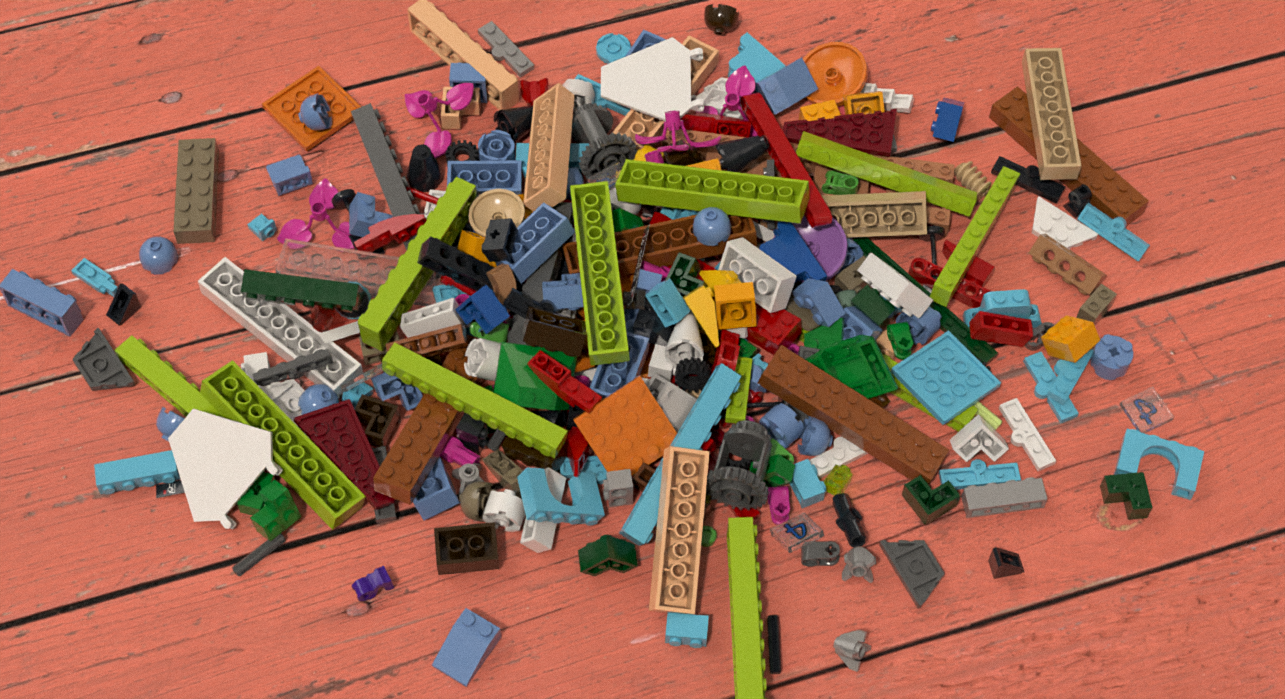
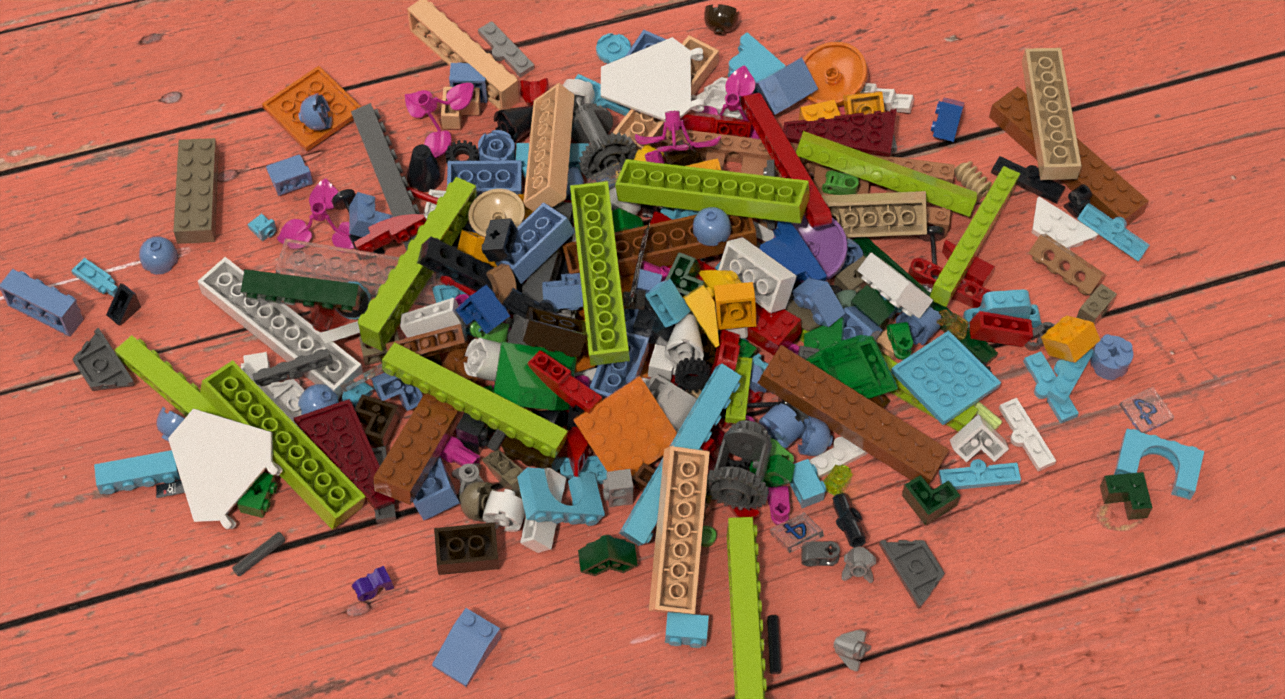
green brick [250,479,301,541] -> none
black cone [716,135,770,173] -> none
light grey brick [961,477,1047,518] -> none
slope [988,547,1024,579] -> none
none -> clear yellow plate [936,309,969,340]

